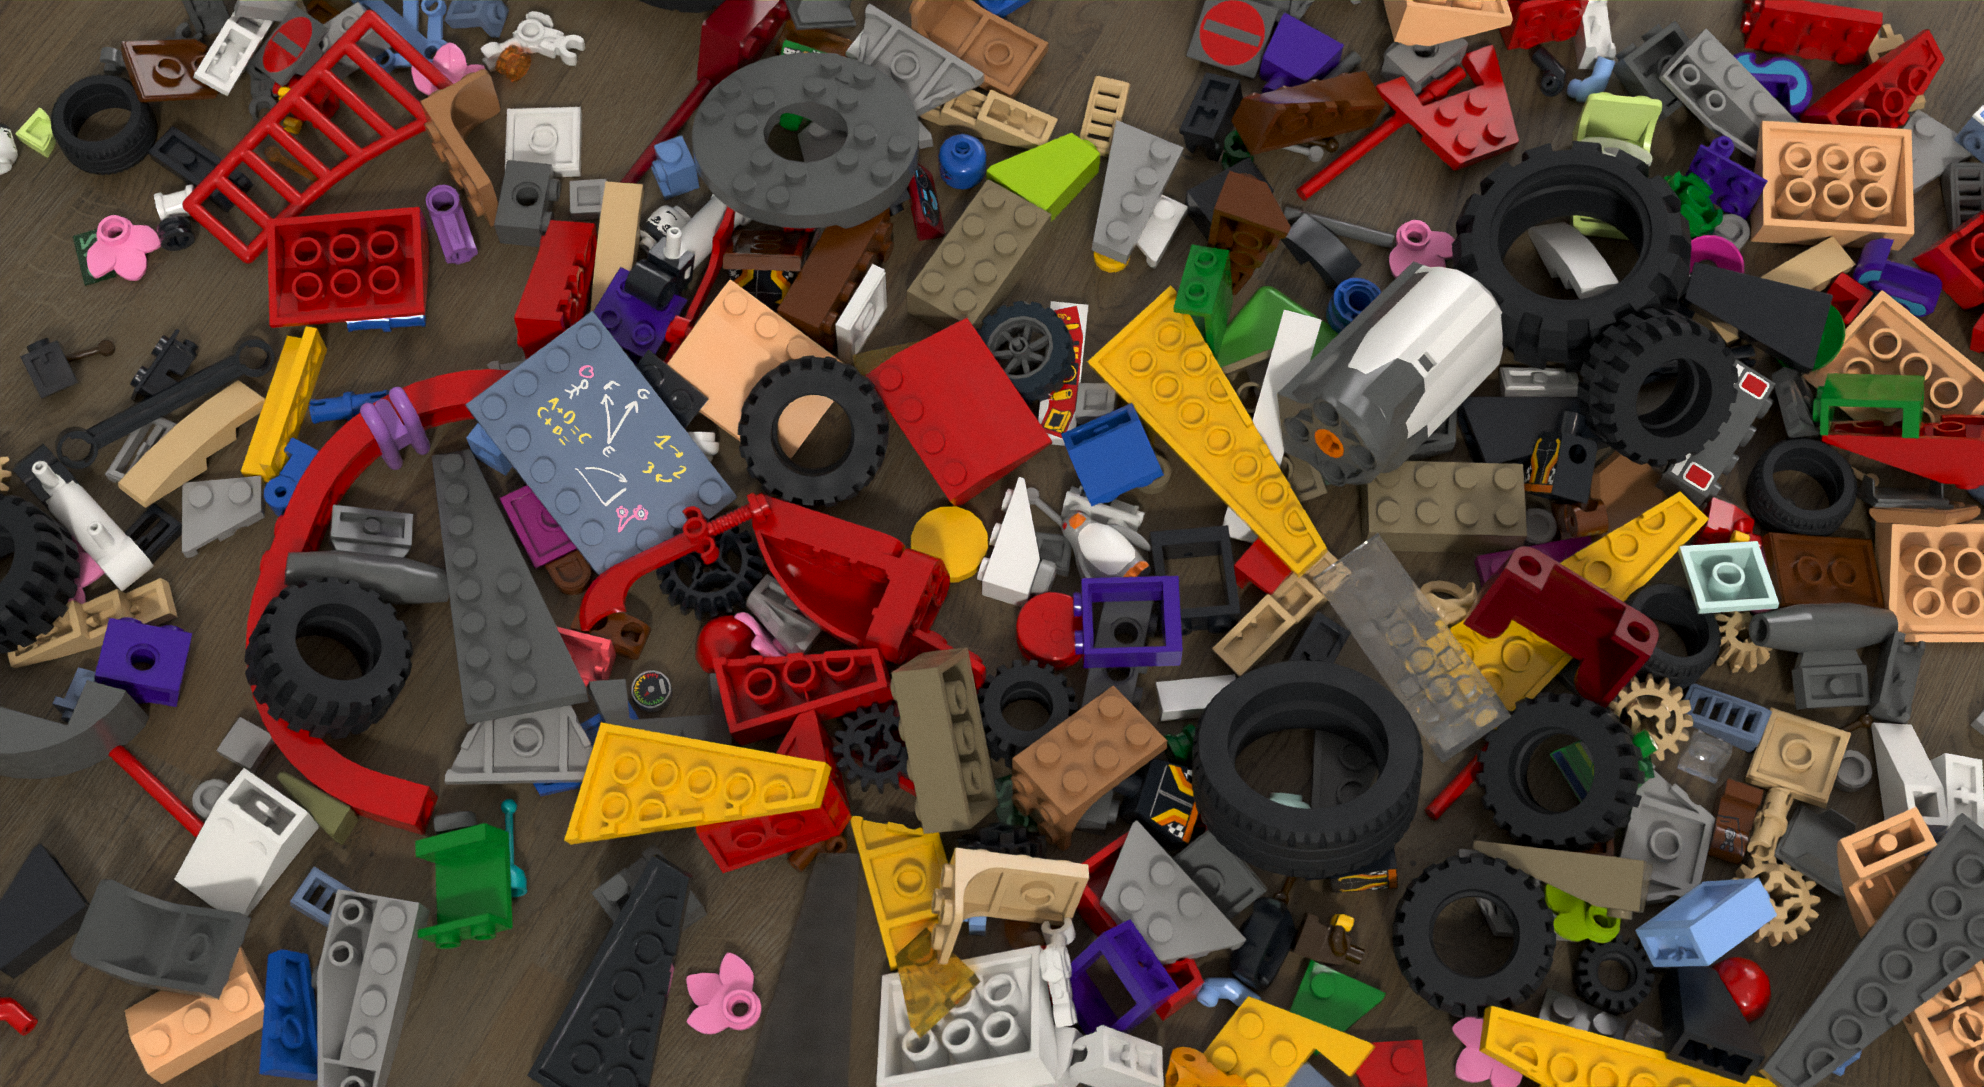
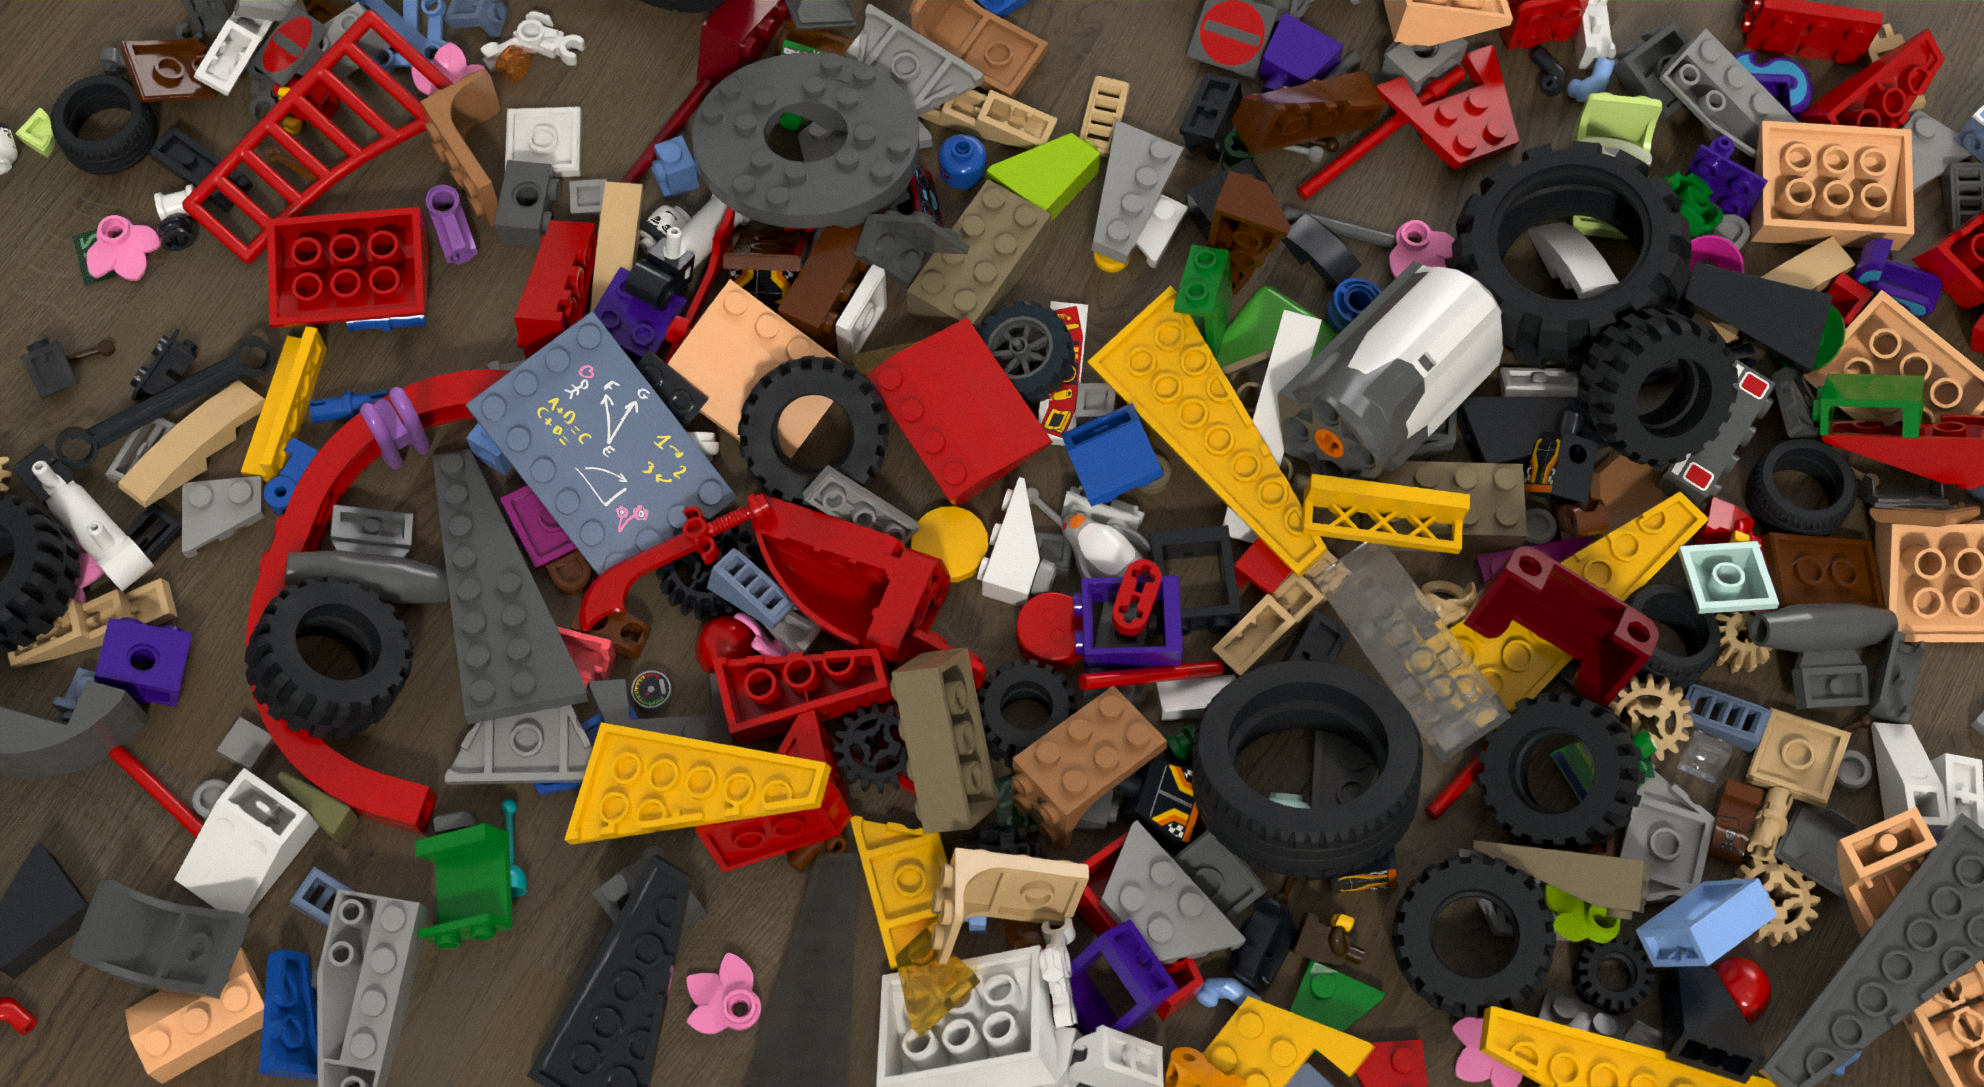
none -> sand blue slope [707,548,795,629]
none -> light grey tile [803,465,920,545]
none -> dark grey bracket [854,210,970,287]
none -> red bar [1079,660,1224,690]
none -> red beam [1112,559,1162,636]
none -> yellow fence [1302,474,1470,554]

